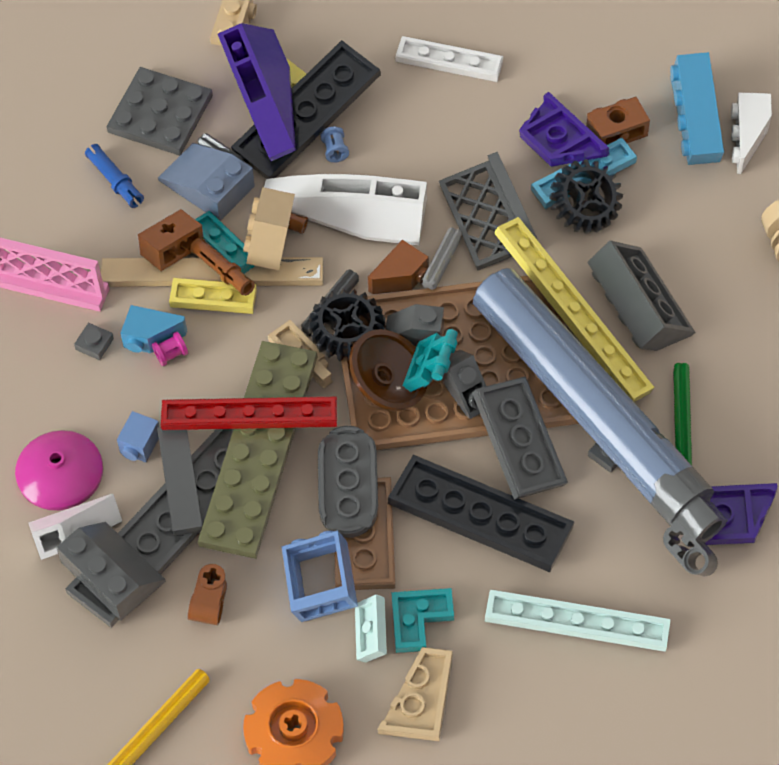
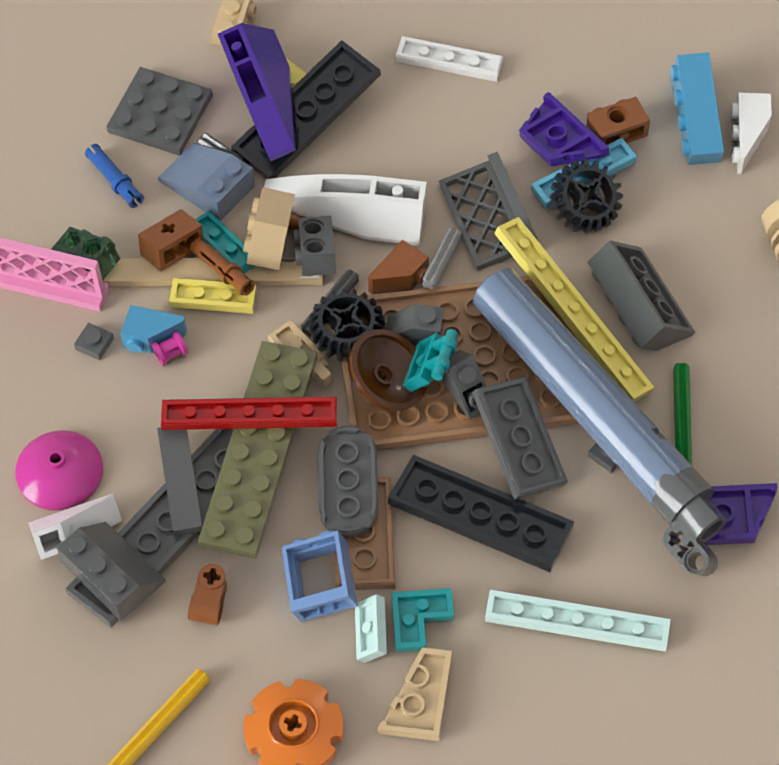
medium blue brick [117,411,160,463] -> none
medium blue bush [320,126,349,162] -> none
none -> clear green brick [51,227,121,280]
none -> dark grey brick [293,216,336,276]

